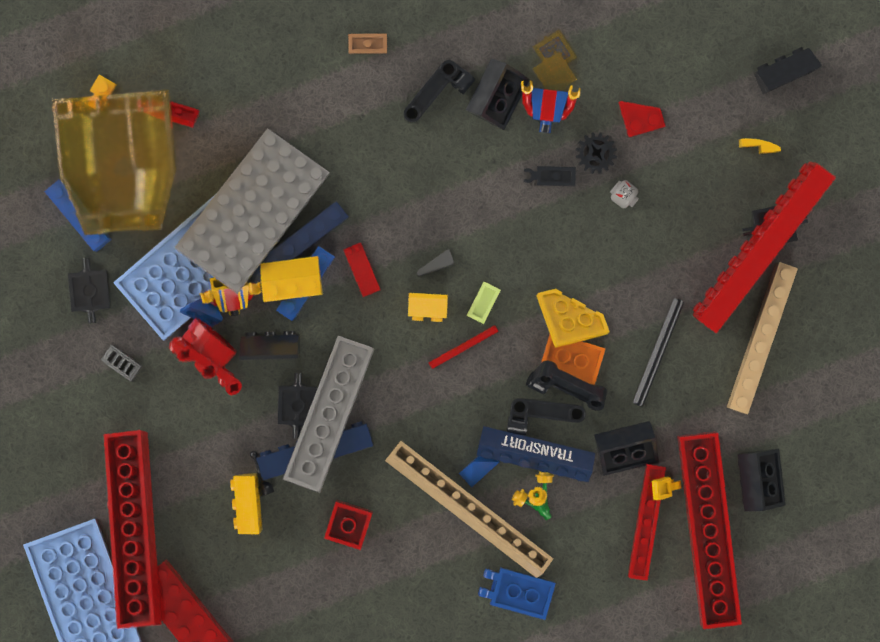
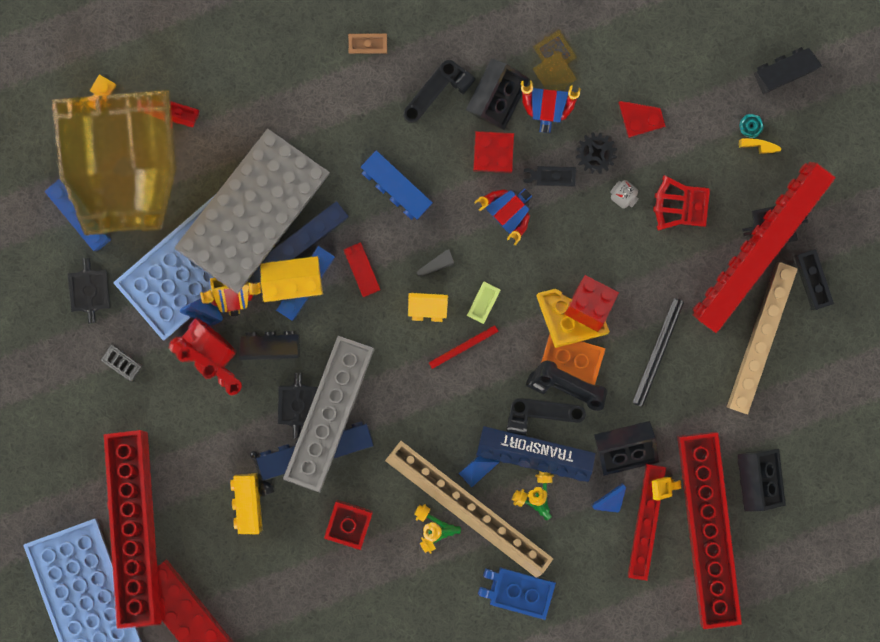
none -> blue brick [361,151,433,220]
none -> yellow plant [414,504,461,554]
none -> red brick [473,131,514,173]
none -> torso [474,188,532,245]
none -> red brick [564,275,619,332]
none -> blue slope [591,483,626,512]
none -> red plate [653,175,710,230]
none -> teal plate [739,114,764,138]
none -> black brick [794,249,834,310]

